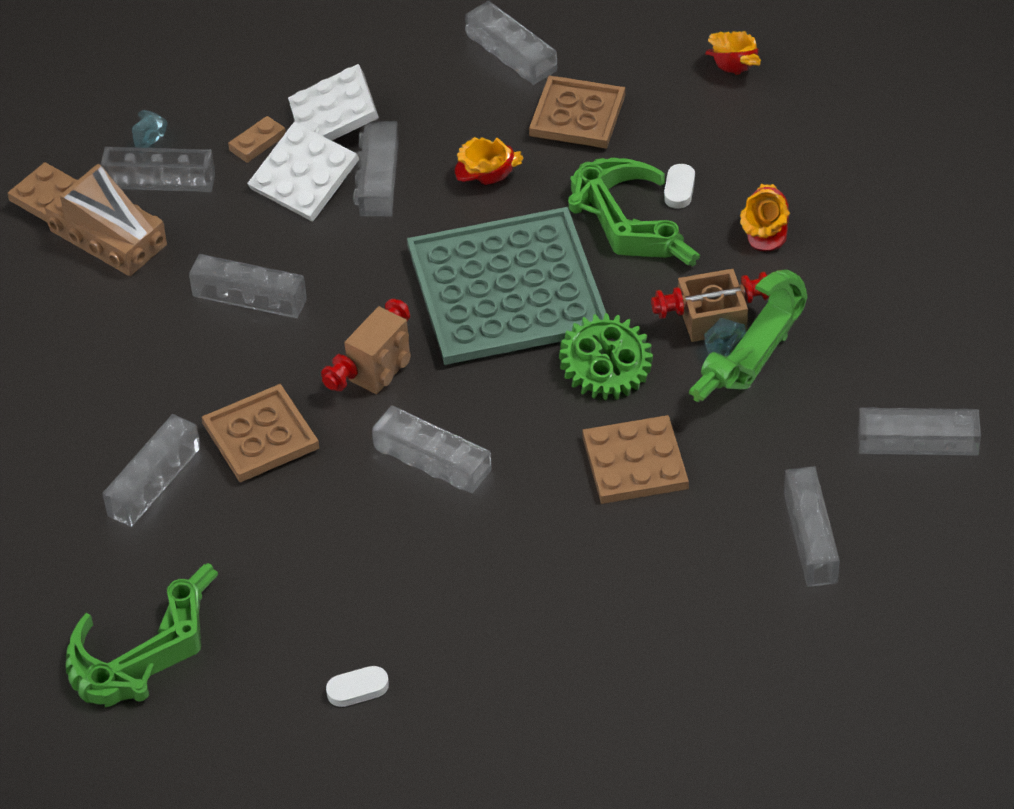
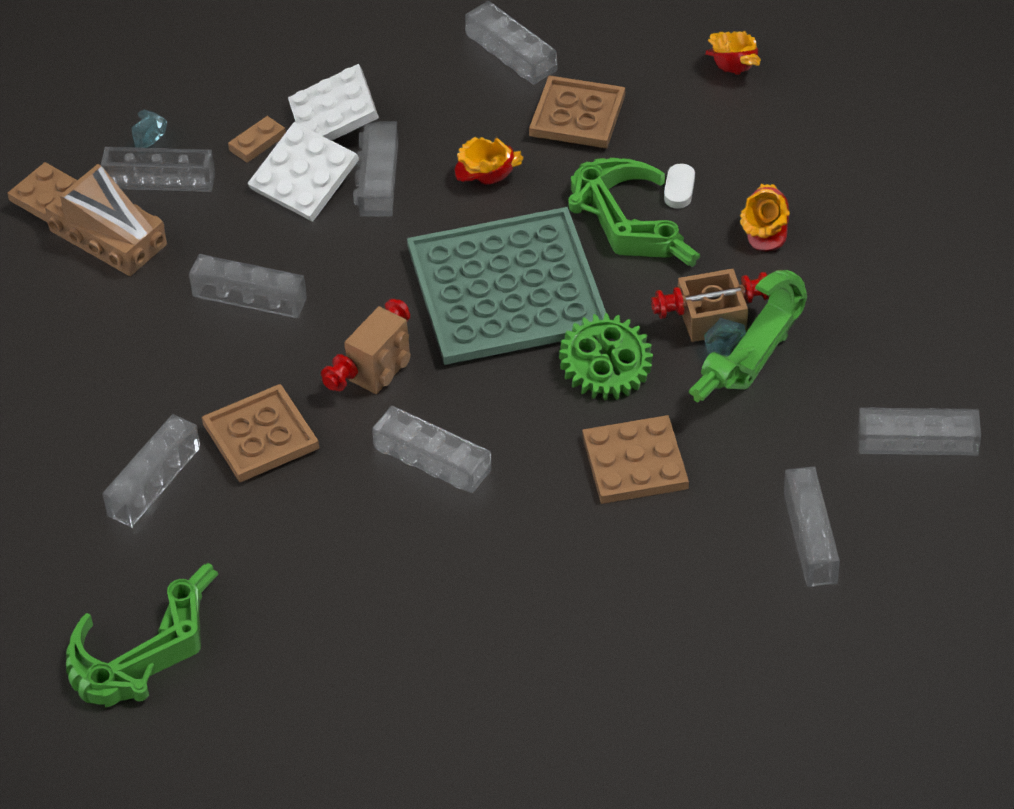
white tile [326,666,389,707] -> none

